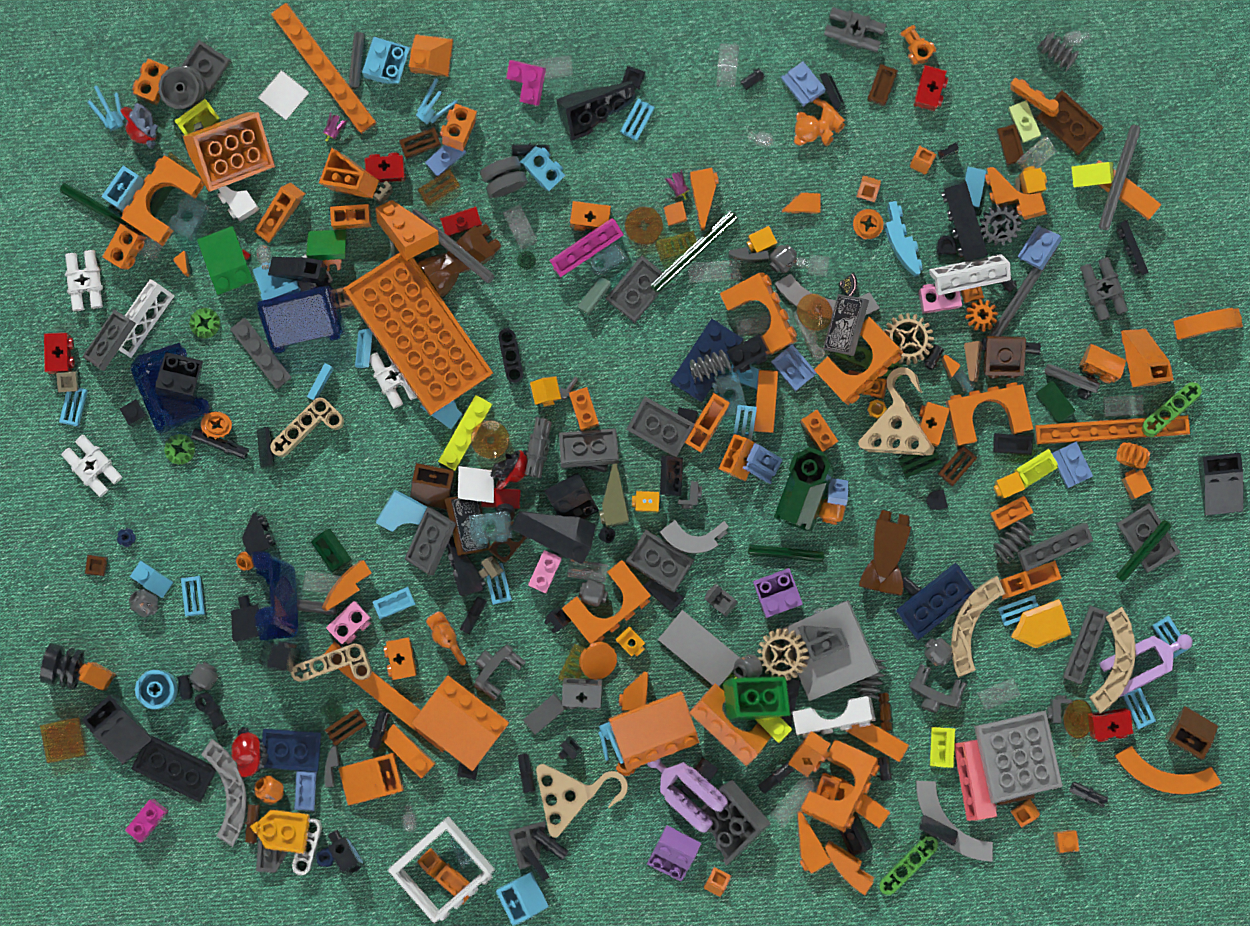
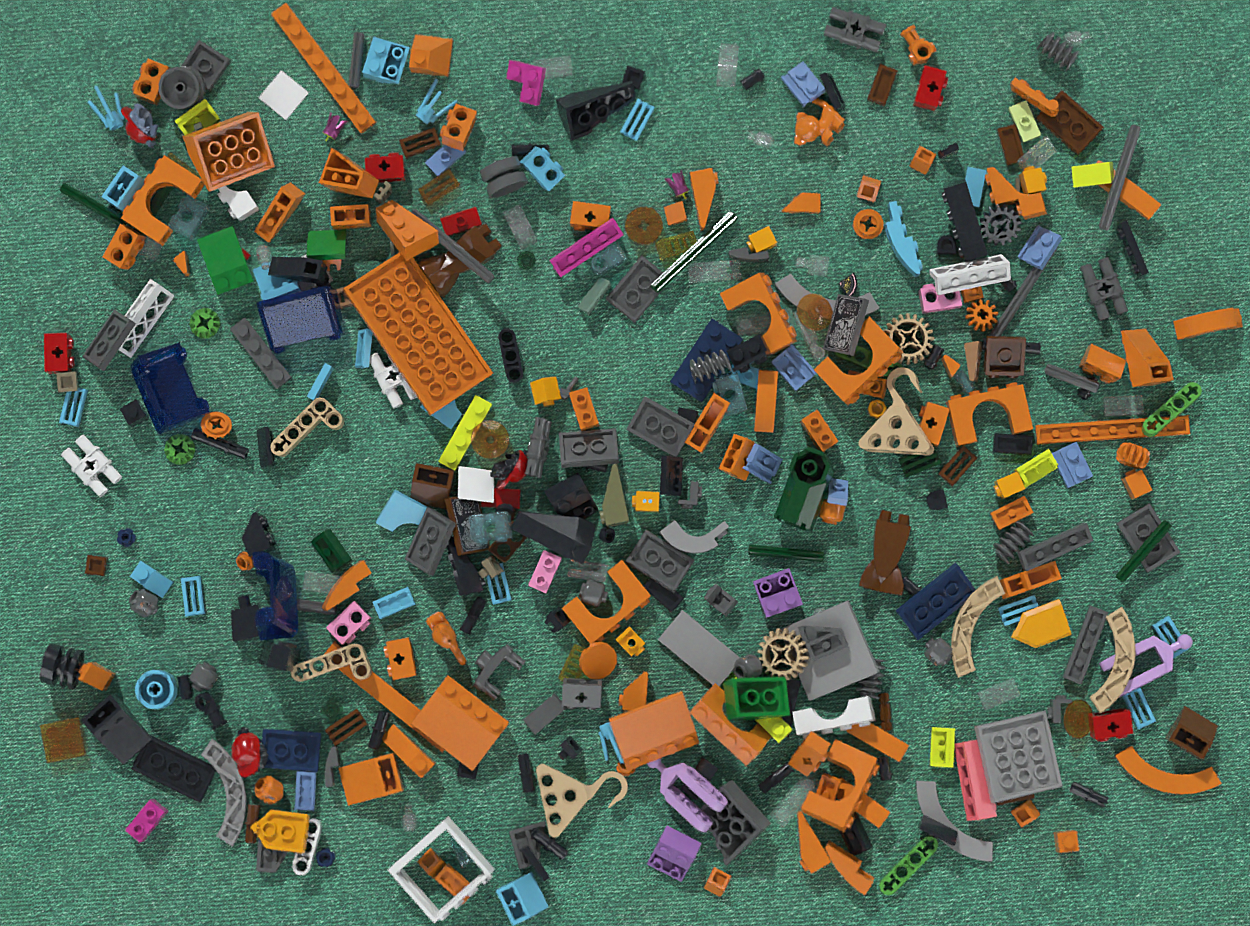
white pin [65,250,103,312] -> none
black slope [155,352,203,404] -> none
black torso [328,830,366,876] -> none
medium azure tile [733,405,757,441] -> none
dark grey head [769,245,797,273] -> none
dark grey connector [909,664,967,713] -> none
dark green slope [1036,381,1076,424] -> none
black slope [1198,453,1243,516] -> none

